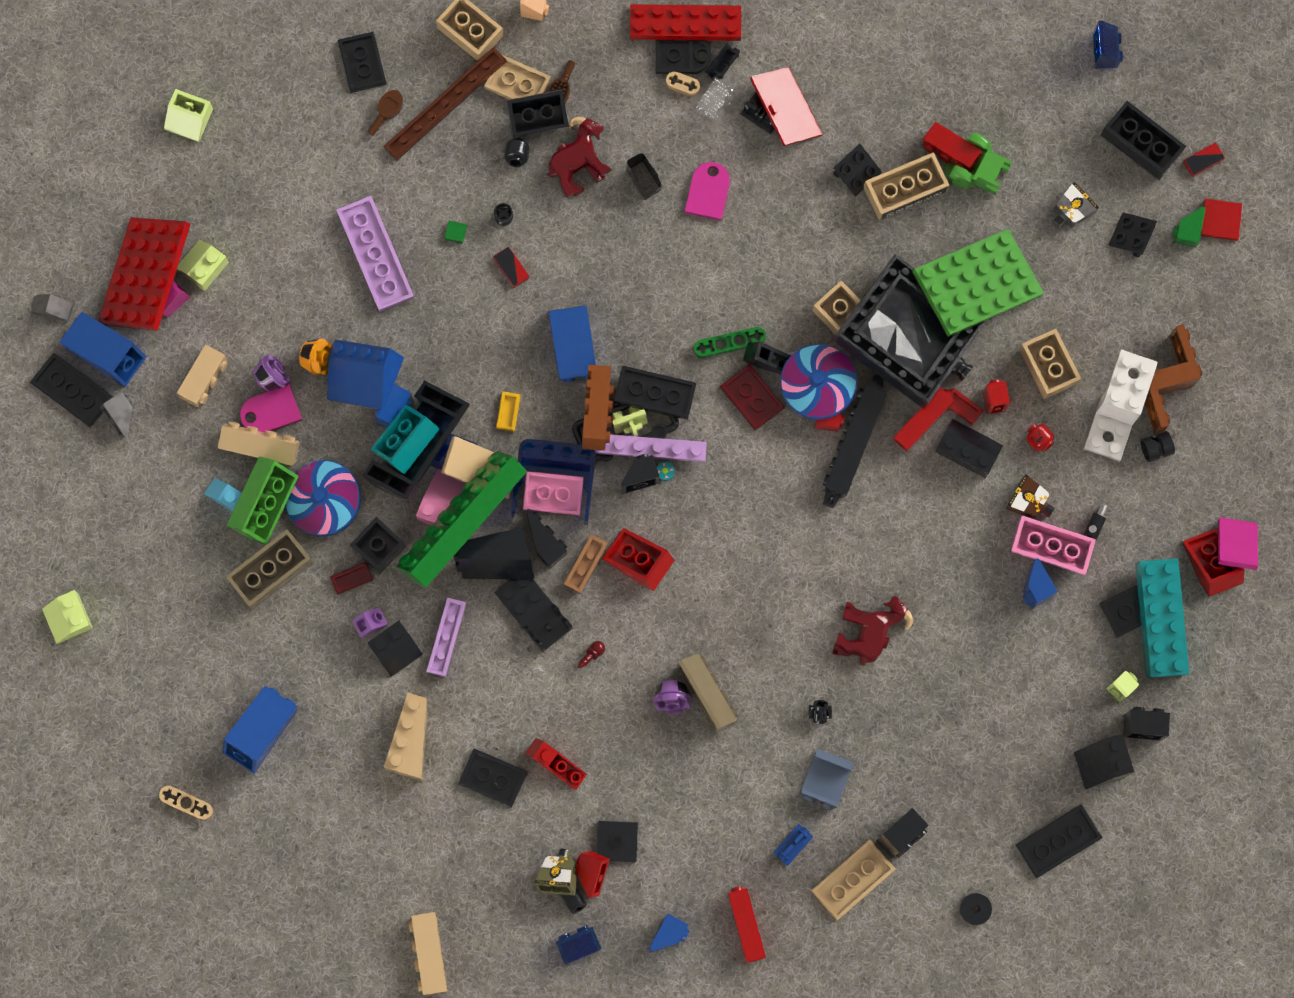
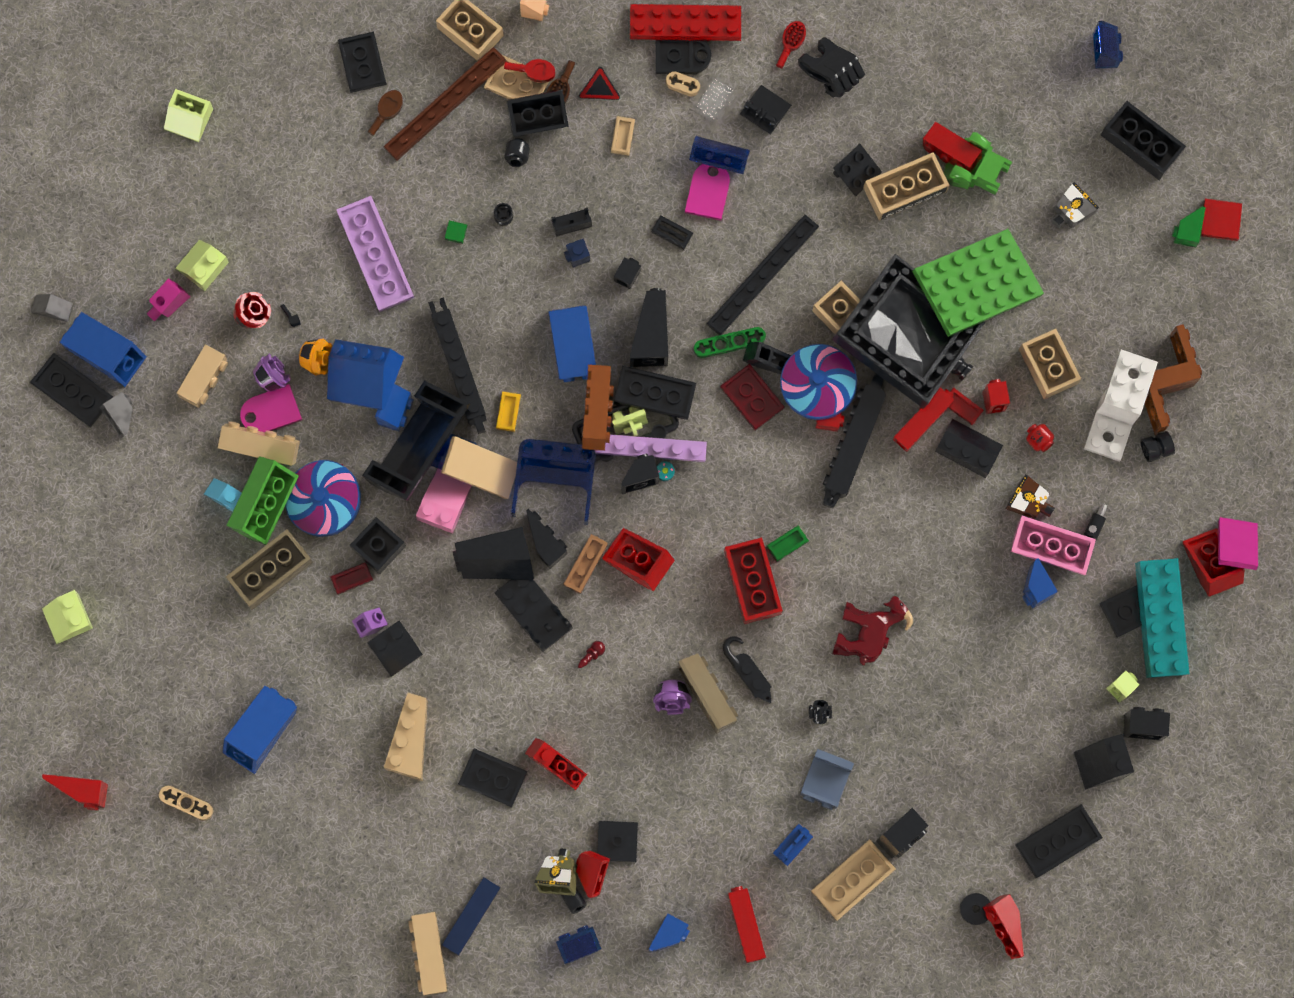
red plate [98,217,191,331] -> none
teal brick [370,404,439,474] -> none
green brick [396,451,527,588] -> none
lavender plate [427,598,466,678] -> none
black tile [493,246,530,288] -> none
bright pink tile [523,471,584,515] -> none
dark red animal [547,116,612,198] -> none
black piece [626,153,661,200] -> none
black hinge [705,43,740,84] -> none
container [750,67,823,146] -> none
black hinge [1109,212,1157,257] -> none
black tile [1183,142,1225,177] -> none
none -> red slope [42,774,108,811]
none -> red cone [233,292,271,328]
none -> black hand [280,304,301,327]
none -> black hinge [428,297,487,434]
none -> dark blue tile [442,877,500,956]
none -> red piece [504,59,555,83]
none -> black hinge [551,207,592,237]
none -> dark blue brick [564,238,590,268]
none -> piece [579,67,620,100]
none -> tan tile [611,116,635,156]
none -> black brick [614,257,641,290]
none -> black slope [630,288,668,367]
none -> black tile [651,215,693,250]
none -> clear blue brick [689,136,750,174]
none -> black tile [706,215,819,335]
none -> black plate [723,636,772,703]
none -> red brick [724,537,783,625]
none -> green tile [766,525,809,562]
none -> red piece [776,21,806,69]
none -> black piece [798,37,865,98]
none -> slope [983,894,1024,959]

